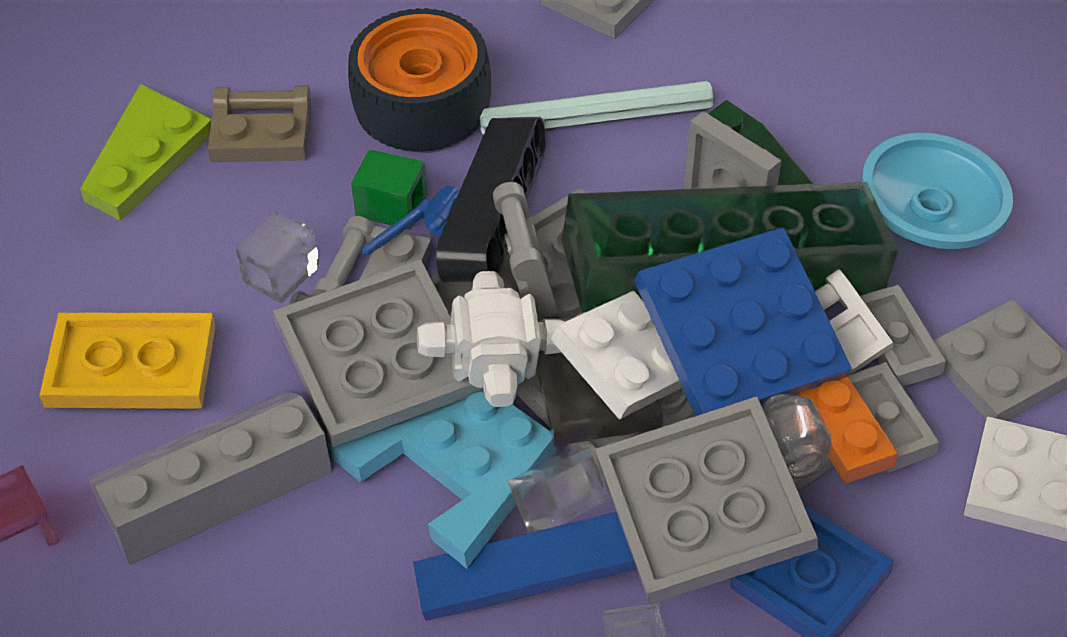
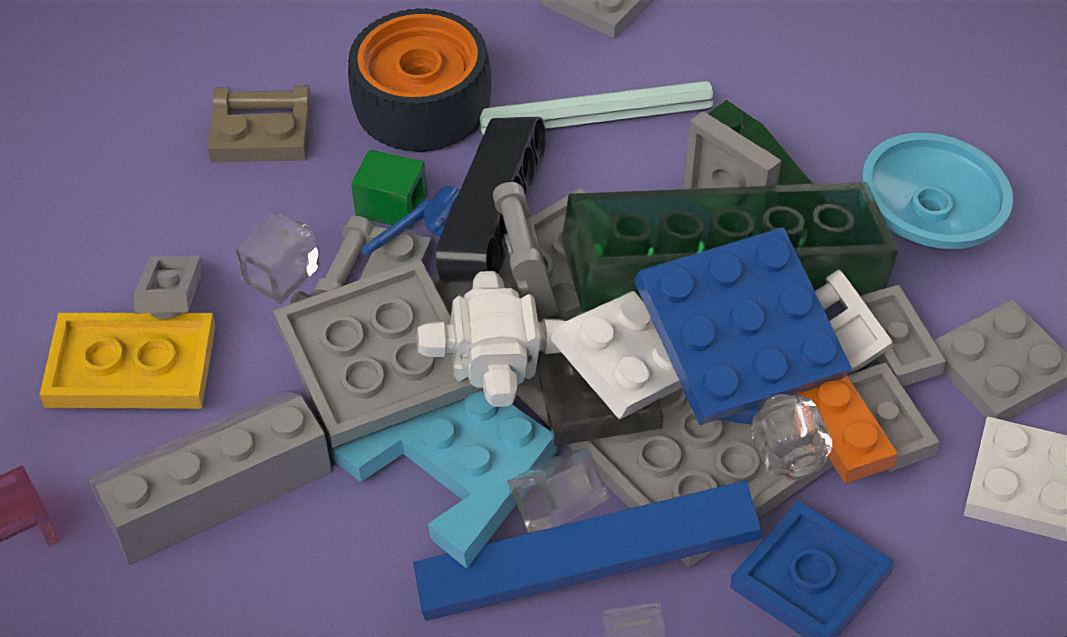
lime wing [80,84,212,221] -> none
light grey plate [595,396,818,605] -> none
none -> light grey plate [133,255,202,319]

